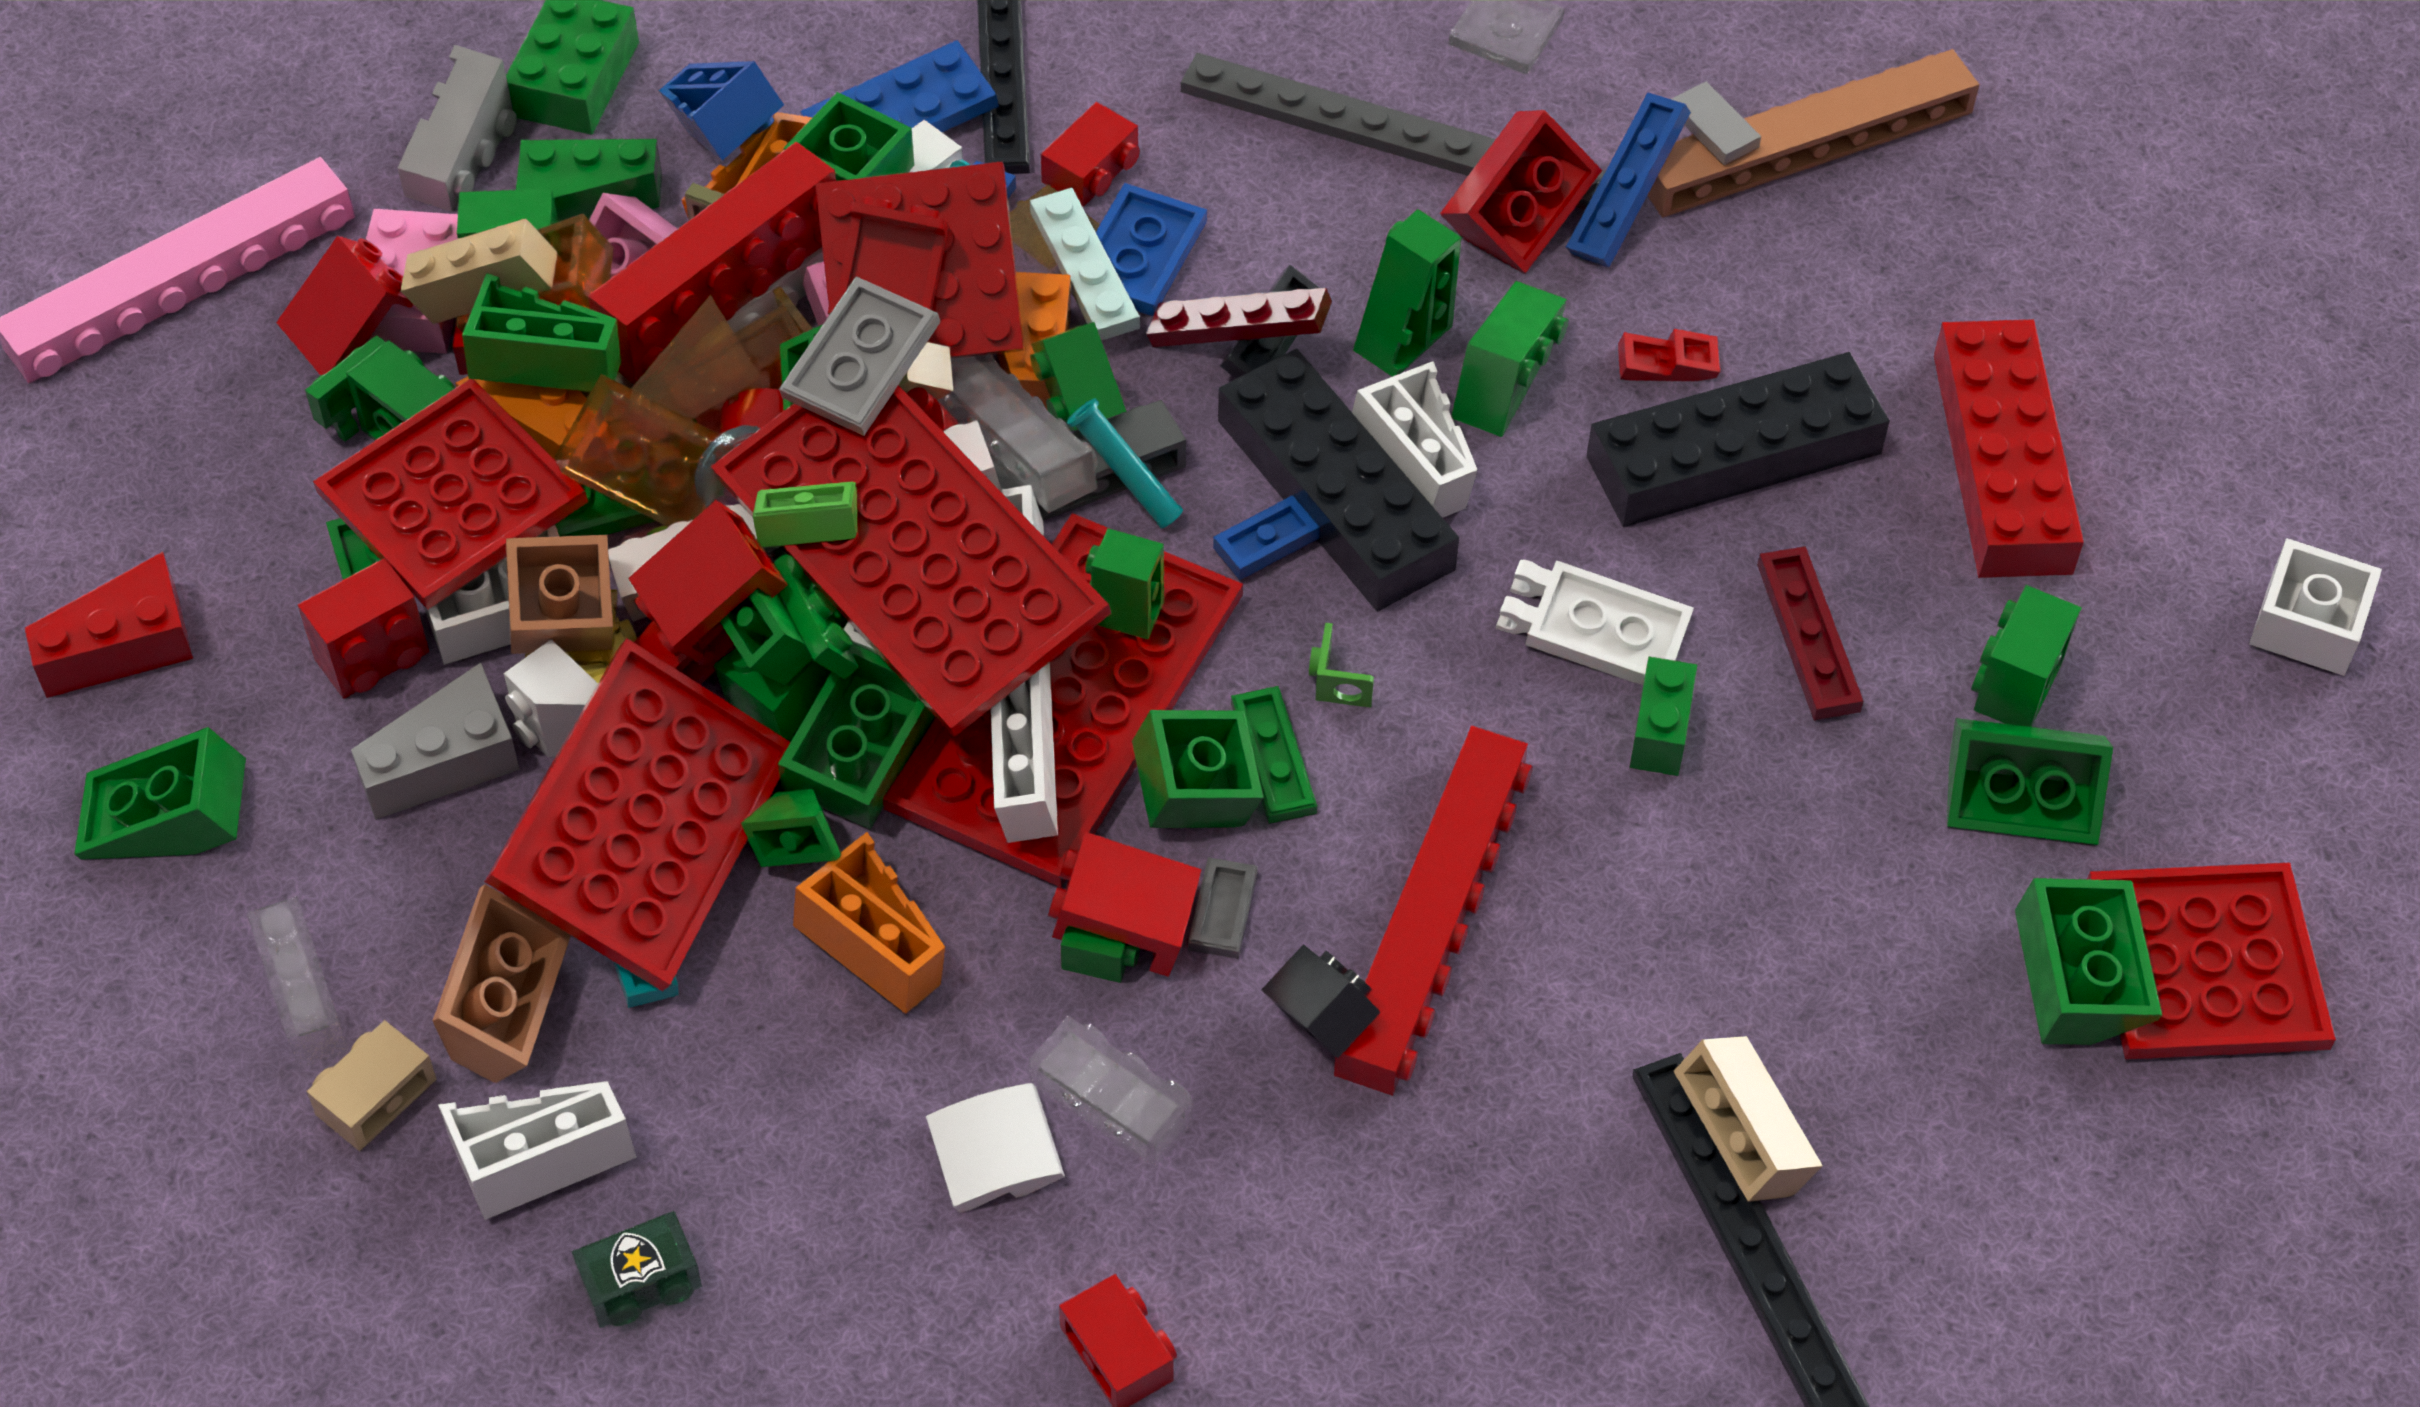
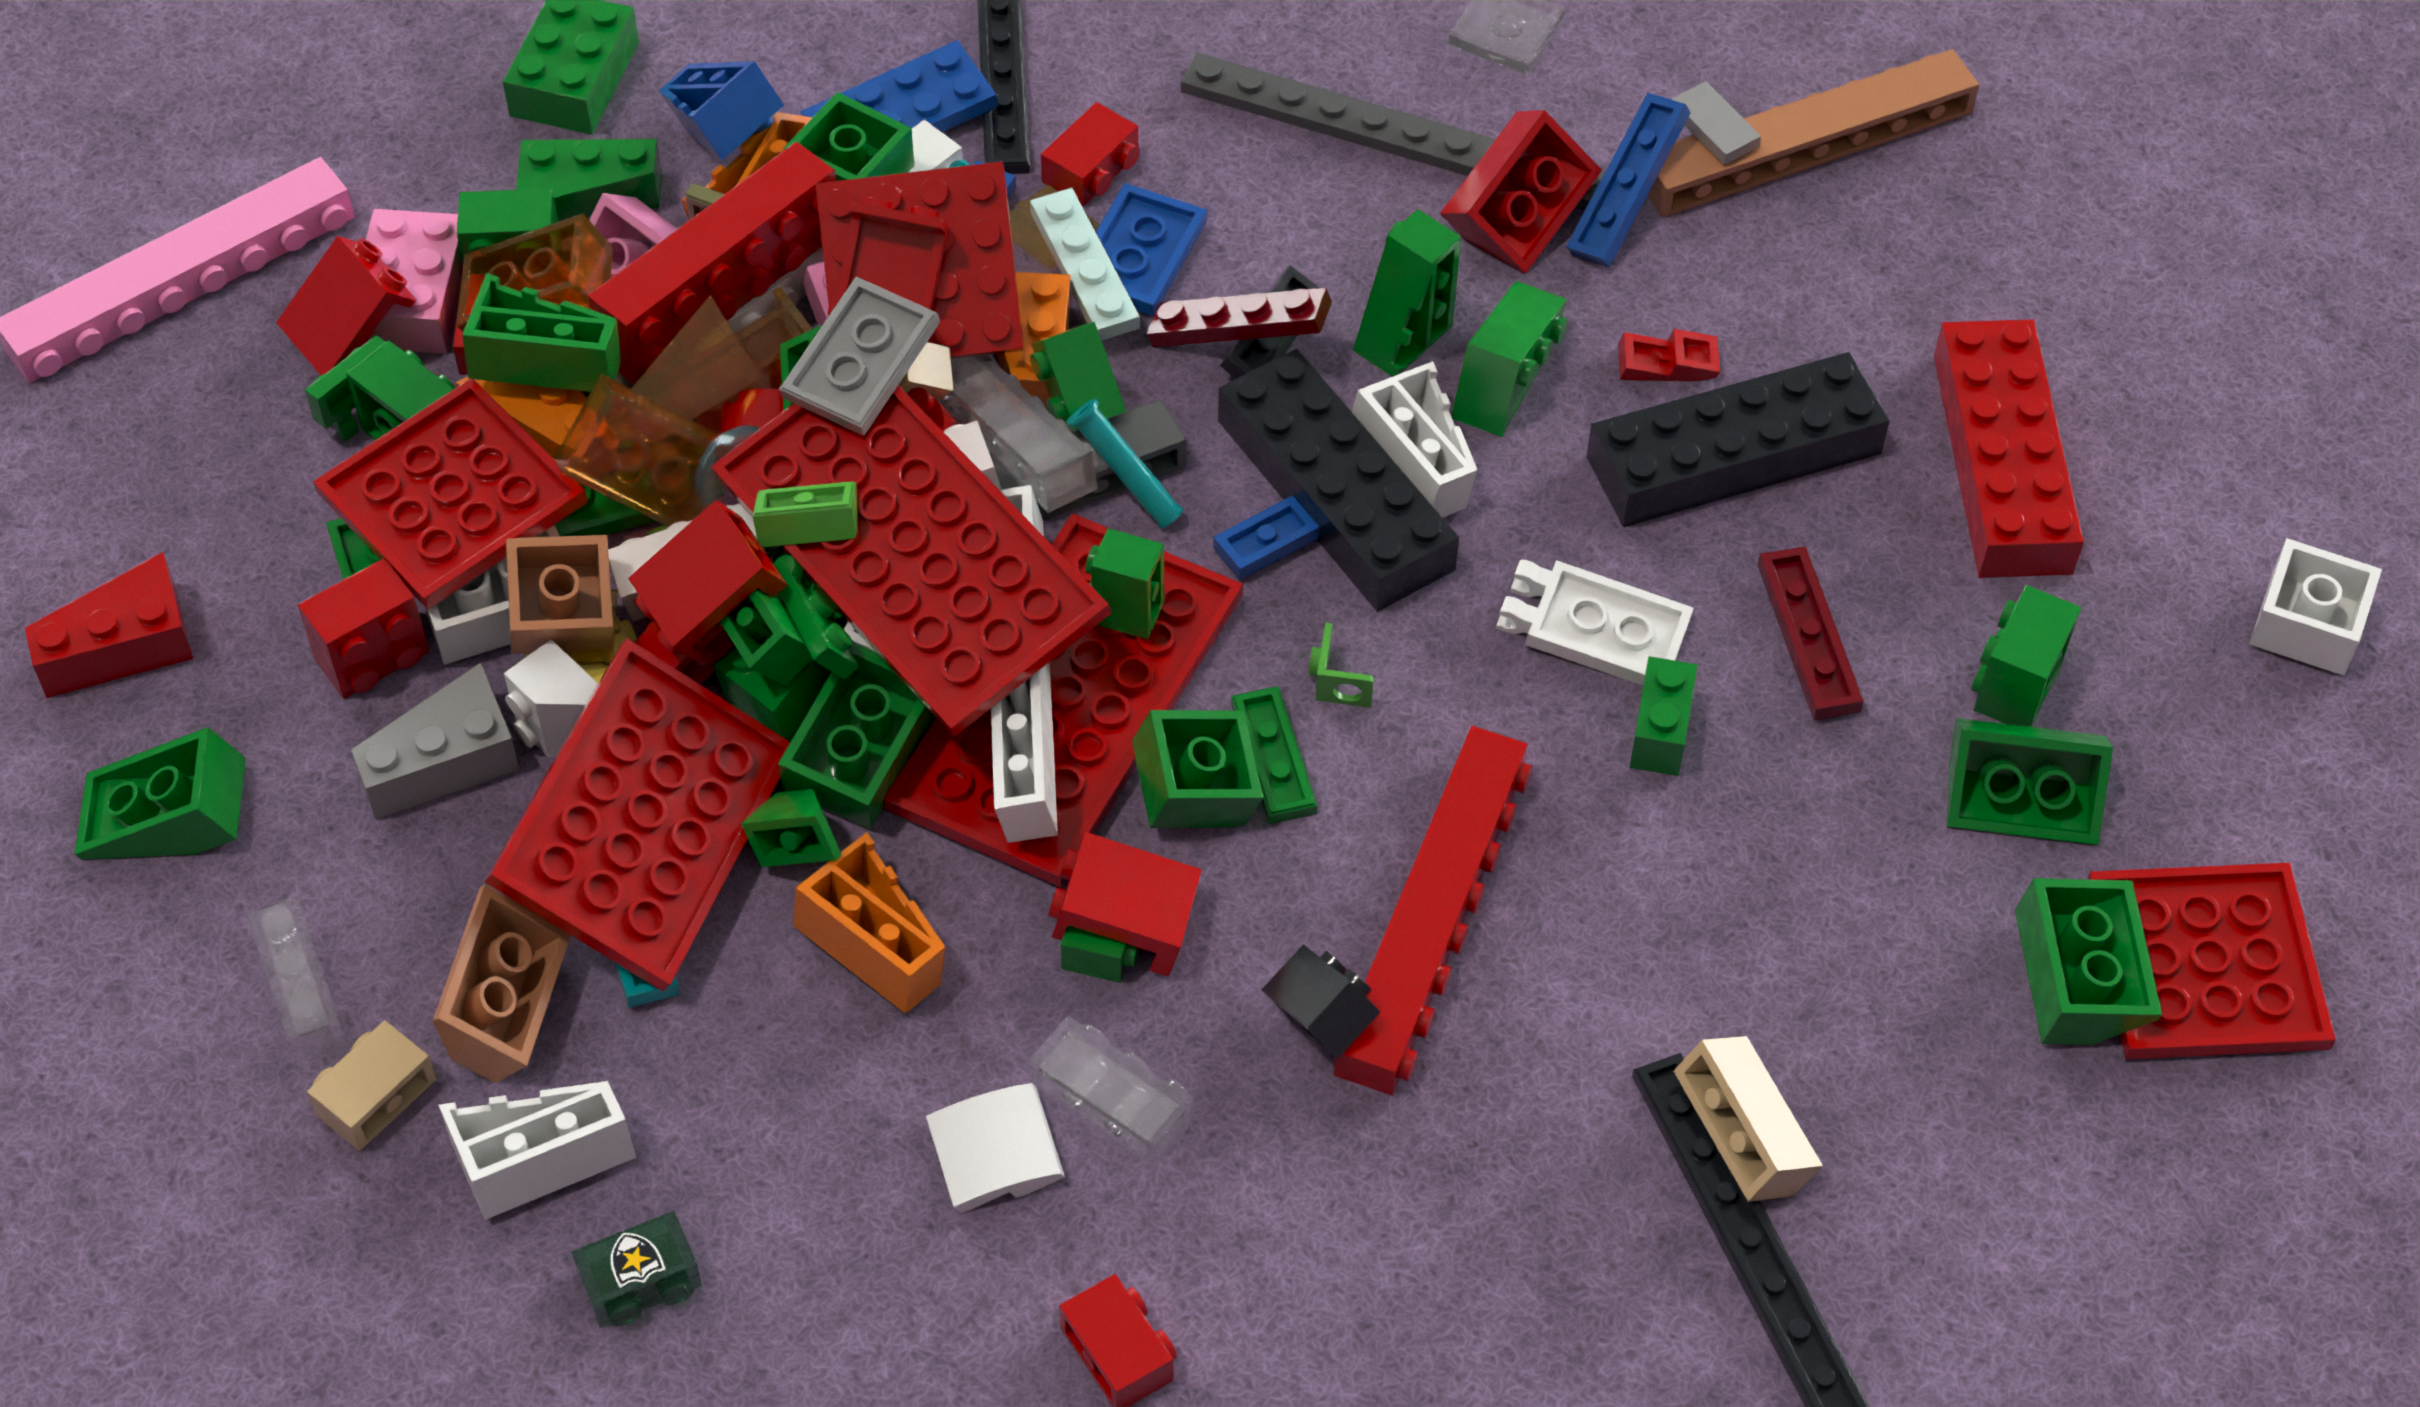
light grey wedge [398,45,516,212] -> none
tan brick [401,218,557,324] -> none
flat silver tile [1188,857,1258,959] -> none

